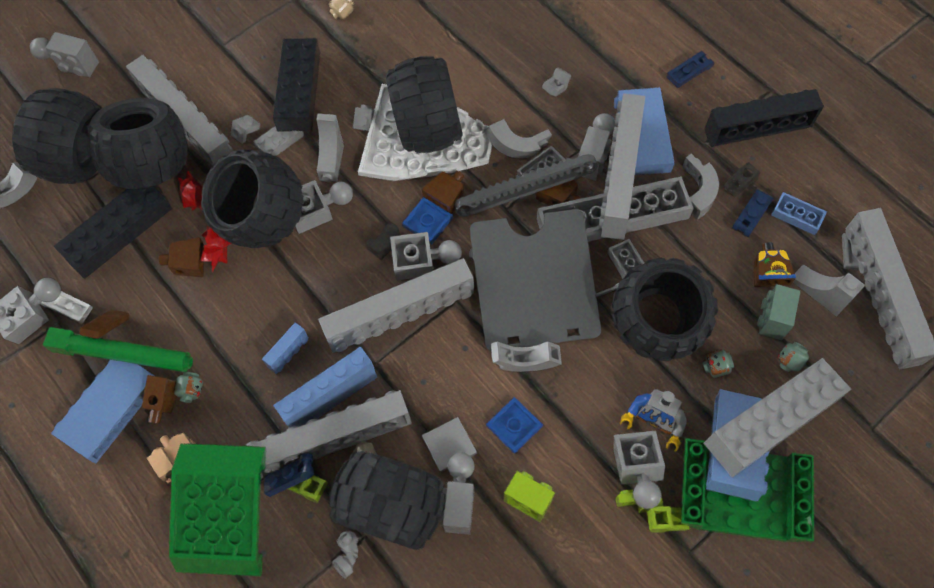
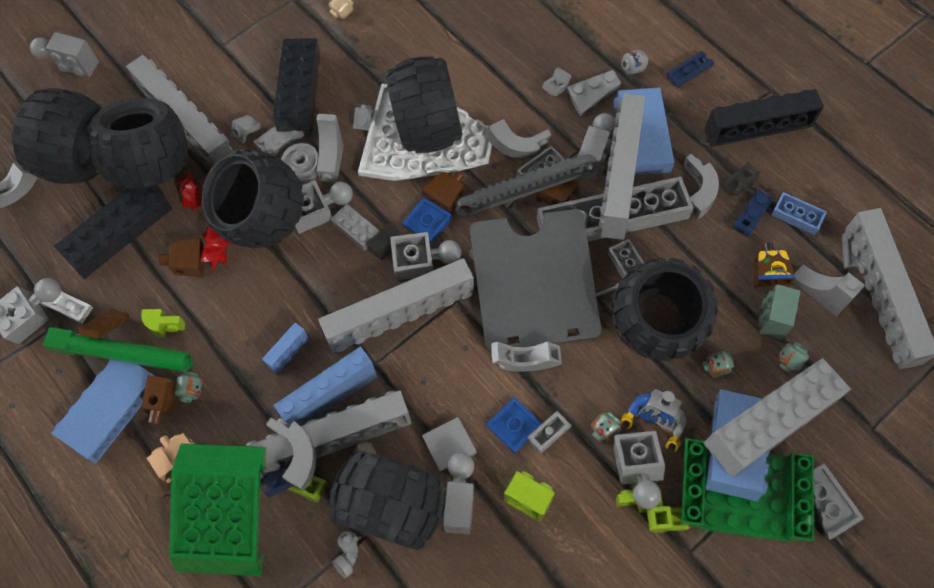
none -> lime brick [141,309,185,338]
none -> light grey arch [266,418,316,491]
none -> light grey wheel [281,143,319,184]
none -> light grey piece [331,204,381,251]
none -> light grey brick [527,411,571,454]
none -> light grey wing [566,70,621,117]
none -> sand green head [591,411,621,442]
none -> light grey head [621,50,648,75]
none -> light grey wing [814,463,864,541]

